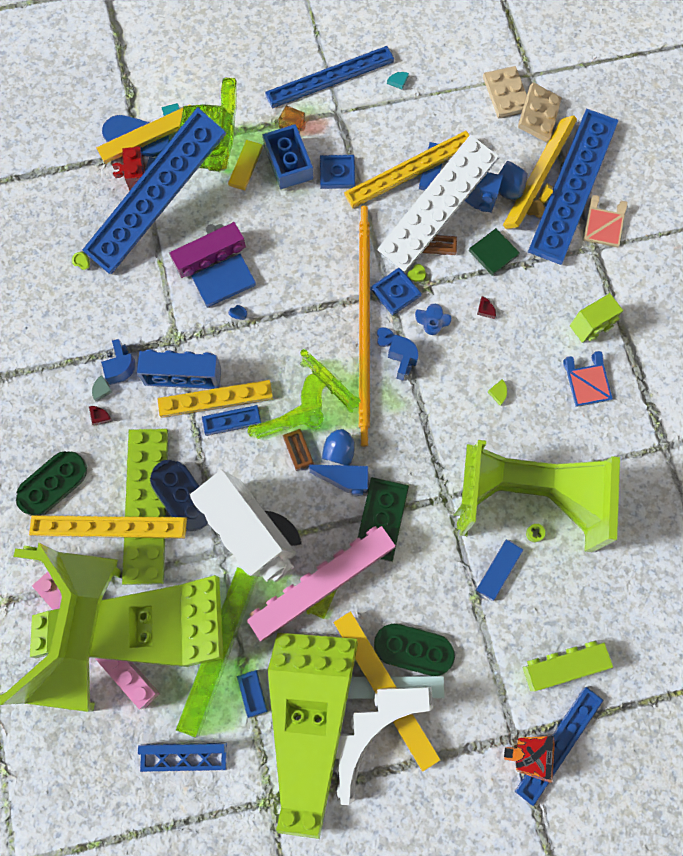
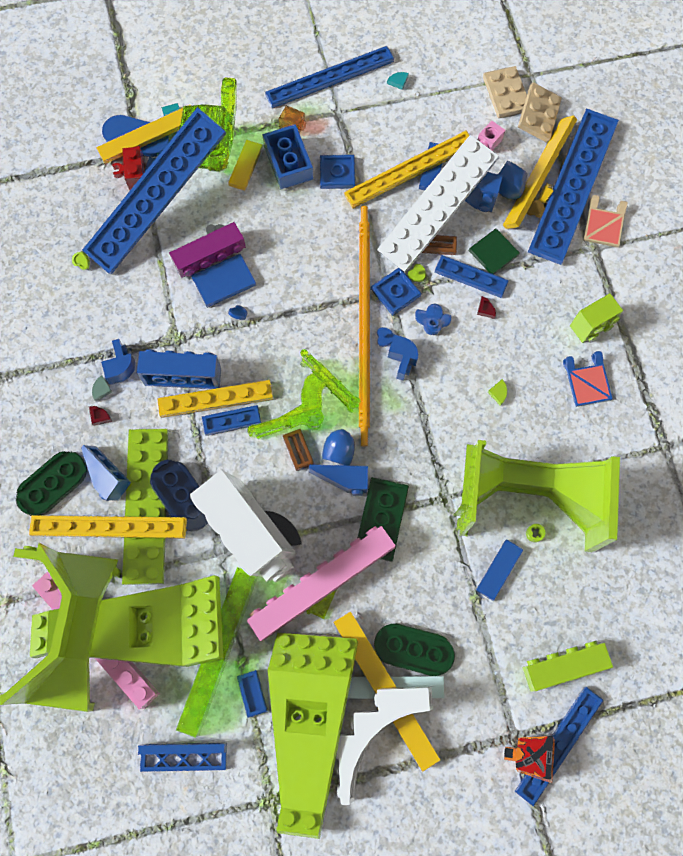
none -> slope [81,445,131,501]
none -> blue tile [434,255,509,298]
none -> bright pink brick [478,121,505,151]

